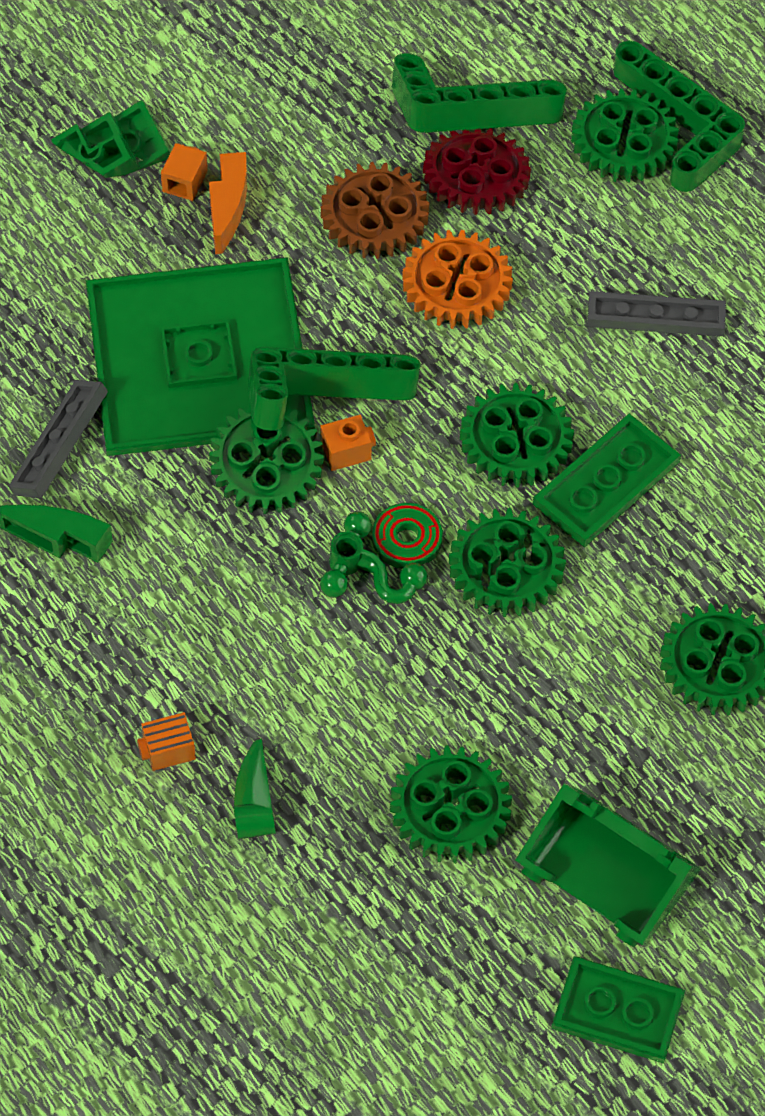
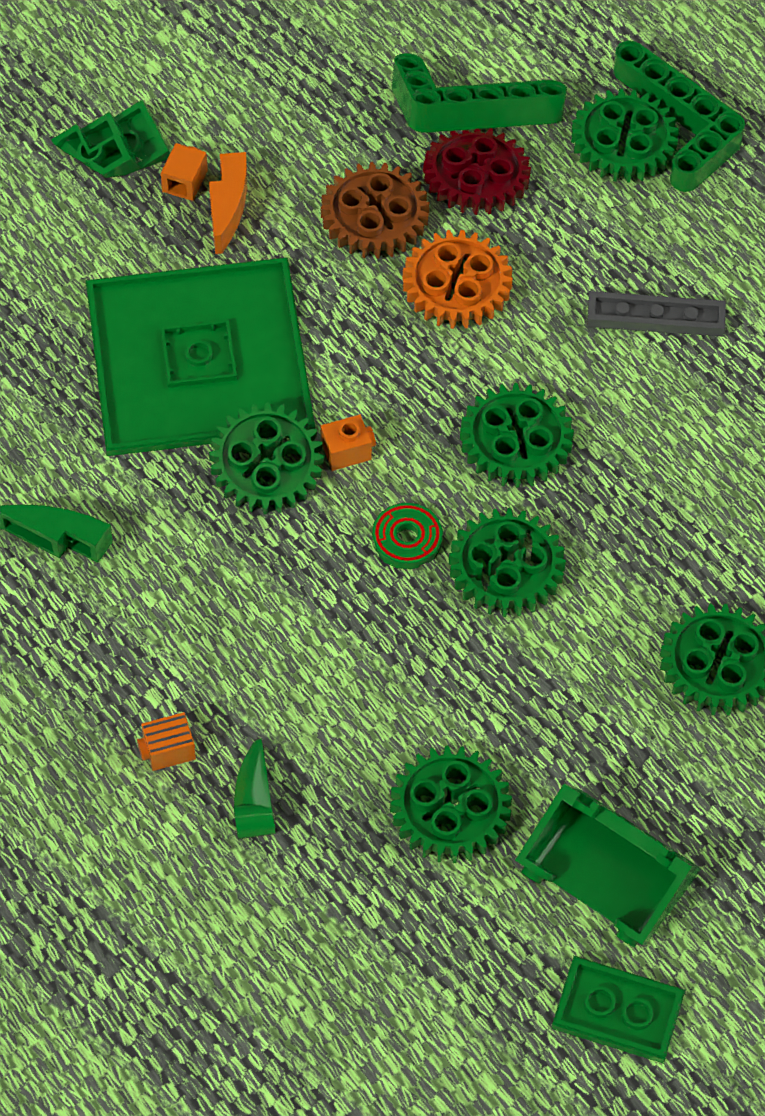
dark grey plate [8,380,108,499] -> none
green beam [248,347,421,431] -> none
green piece [320,511,428,604] -> none
green plate [533,413,681,548] -> none

